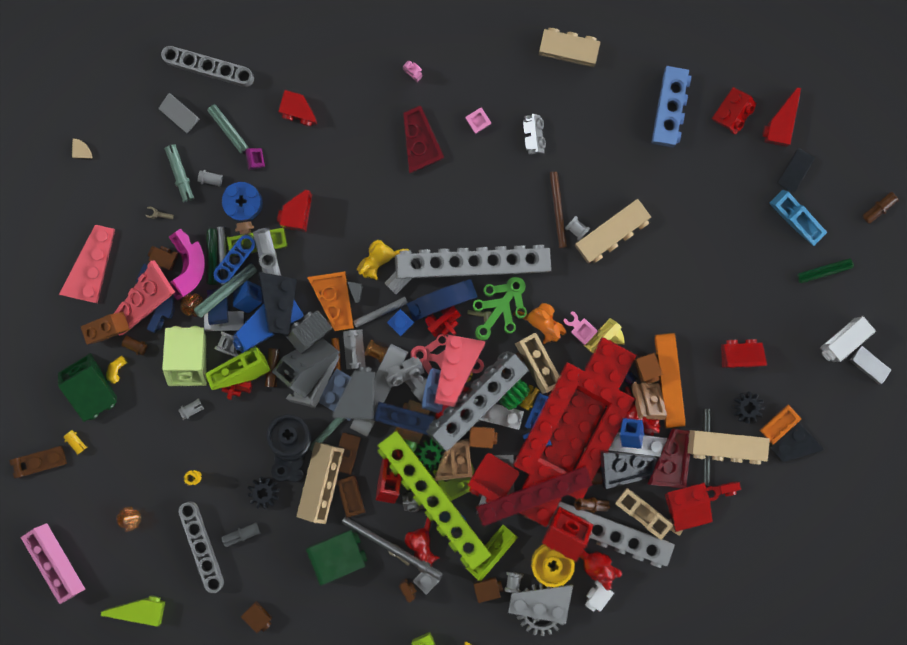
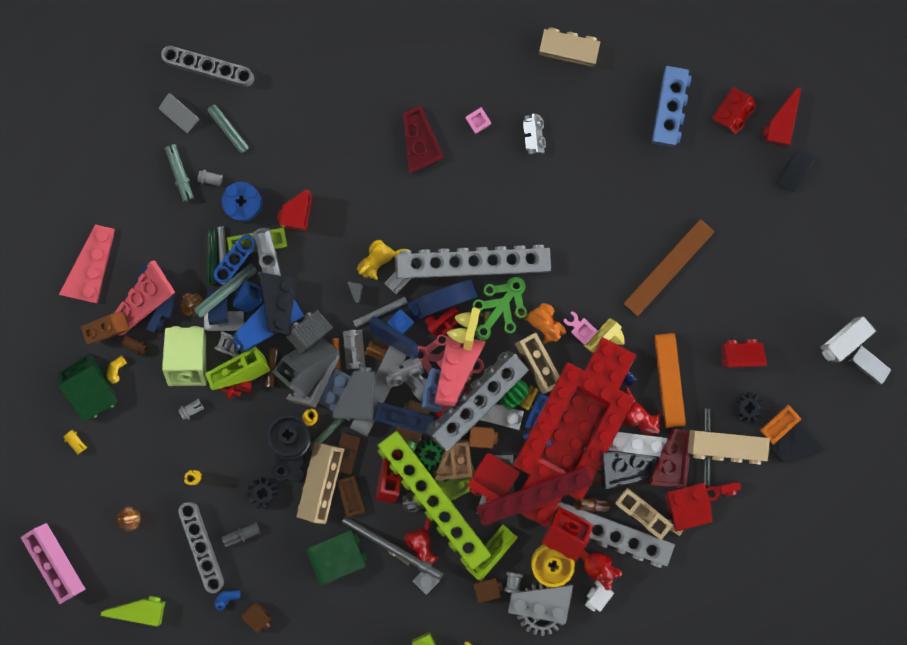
reddish brown plate [9,446,67,479] -> none
tan tile [72,139,92,159] -> none
dark tan hand [145,207,174,220] -> none
reddish brown brick [148,246,180,271] -> none
dark pink arch [169,229,205,300] -> none
medium nougat plate [235,221,254,235] -> none
magenta slope [245,148,265,170] -> none
red slope [278,90,317,127] -> none
orange wing [307,271,354,331] -> none
reddish brown plate [399,578,417,602] -> none
bright pink plate [403,60,422,82] -> none
reddish brown bar [550,172,567,248] -> none
light grey bush [565,216,590,241] -> none
tan brick [575,199,651,264] -> none
blue brick [620,418,644,449] -> none
medium nougat plate [631,382,667,420] -> none
dark orange brick [633,353,663,384] -> none
dark azure slope [769,190,827,246] -> none
dark green axle [797,258,854,283] -> none
reddish brown axle [863,192,899,223] -> none
none -> blue arm [214,590,241,611]
none -> yellow pin [302,409,318,426]
none -> dark blue tile [369,316,418,360]
none -> light yellow tile [447,308,480,351]
none -> dark orange tile [623,219,715,317]

